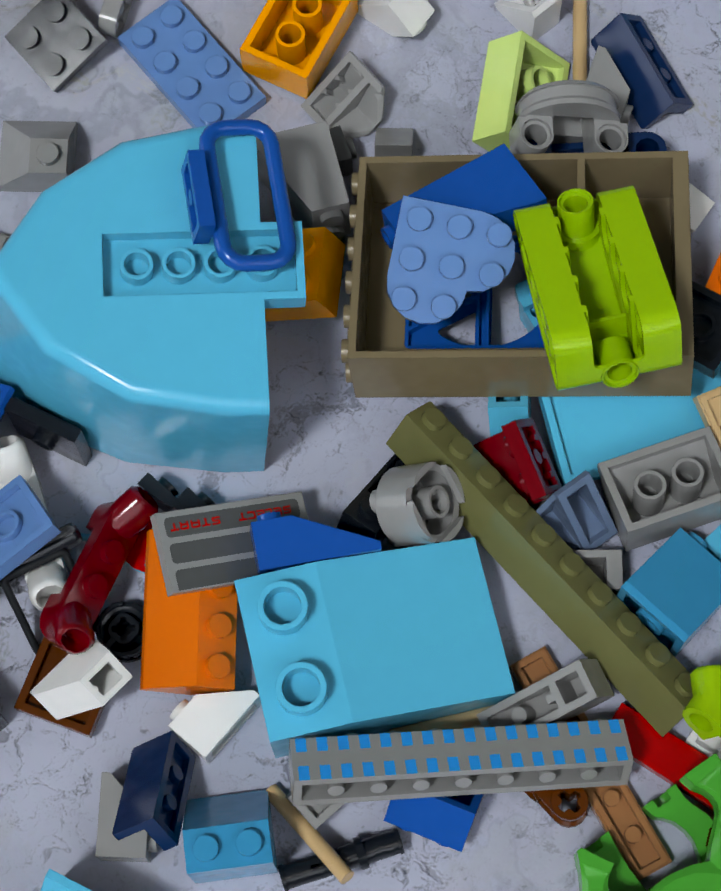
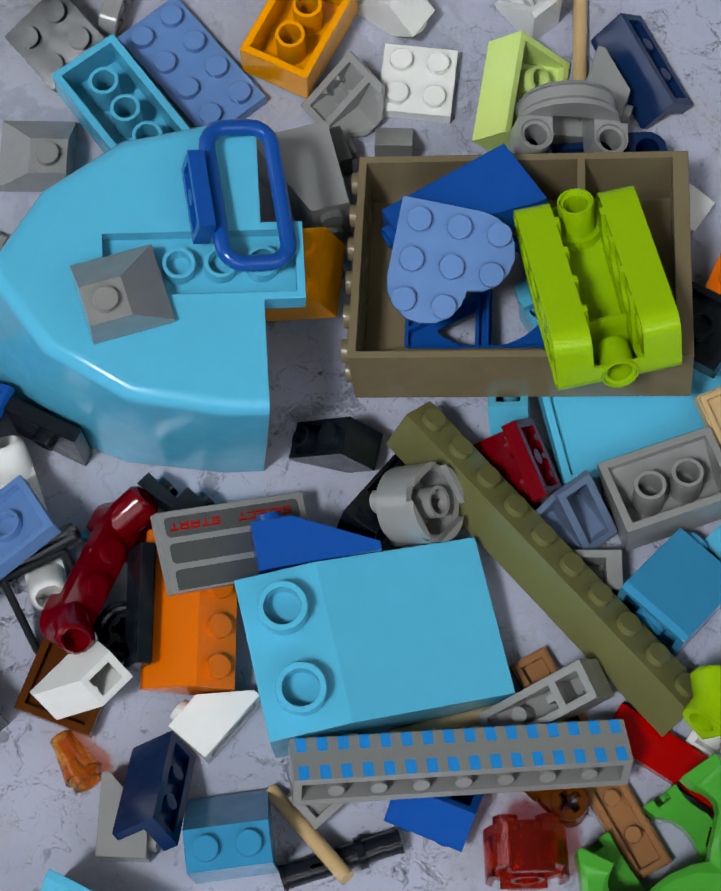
none -> clear orange cone [50,730,102,793]
none -> medium azure brick [51,33,190,153]
none -> light grey slope [70,244,175,345]
none -> black tile [123,542,156,671]
none -> black slope [289,416,383,473]
none -> white plate [380,43,458,123]
none -> clear red brick [482,813,570,890]

